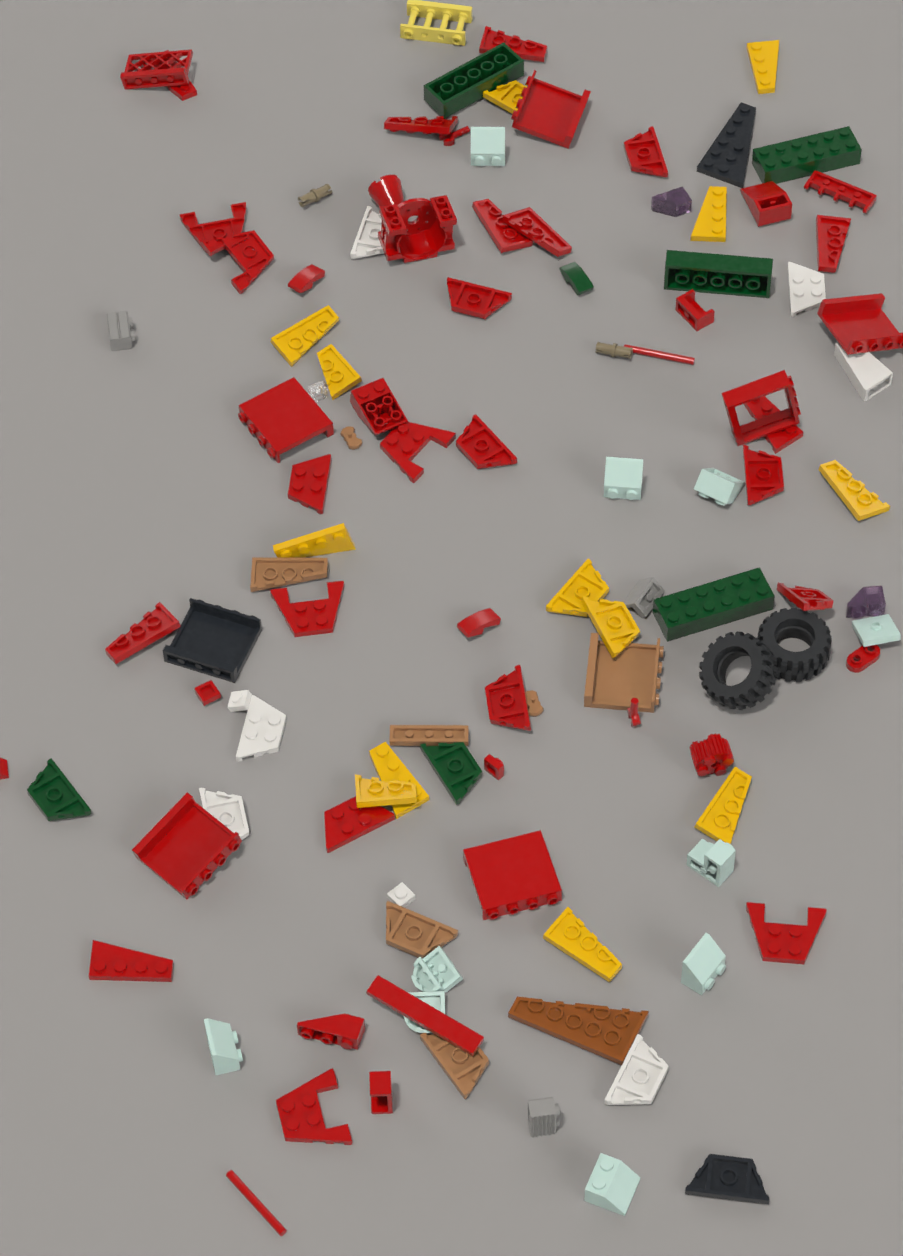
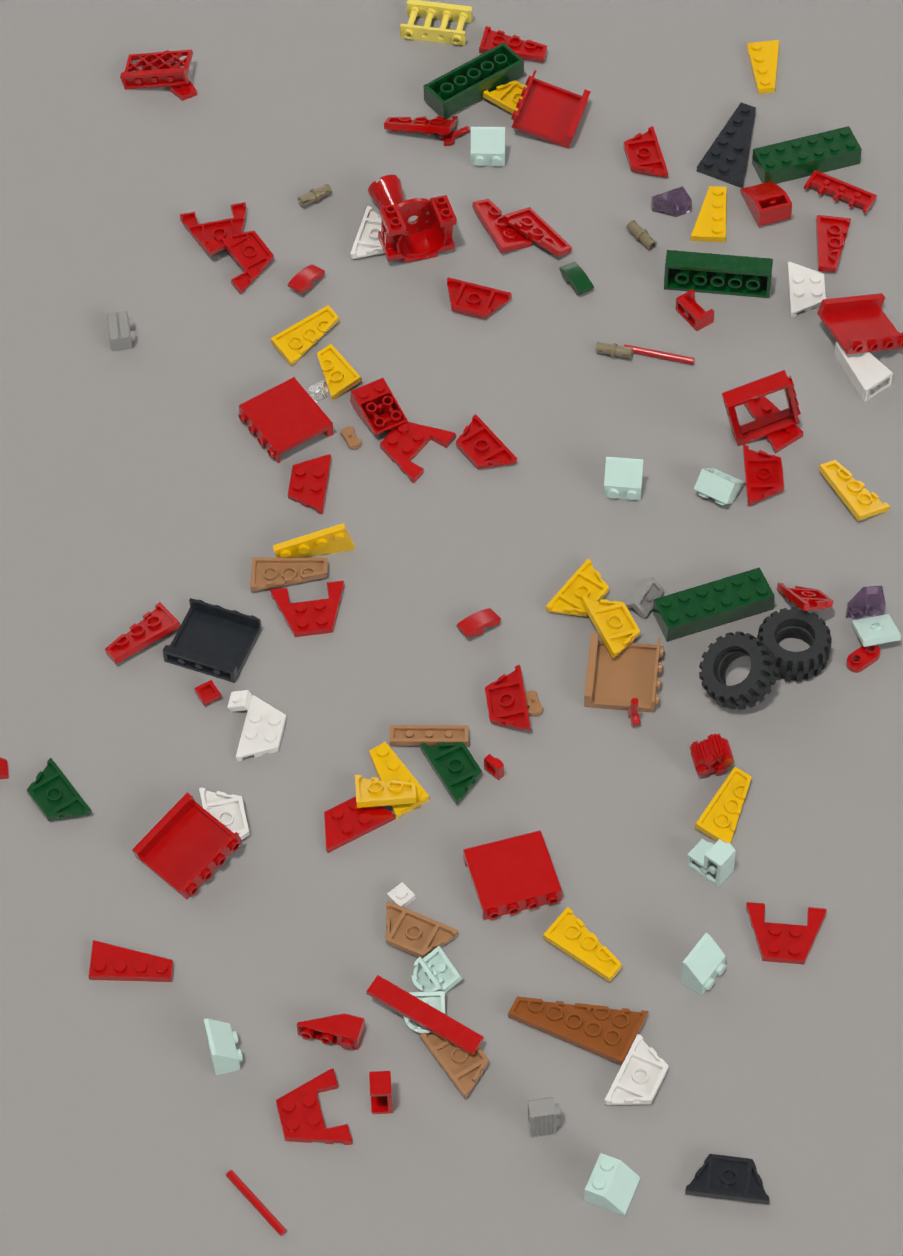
none -> dark tan pin [626,220,657,250]

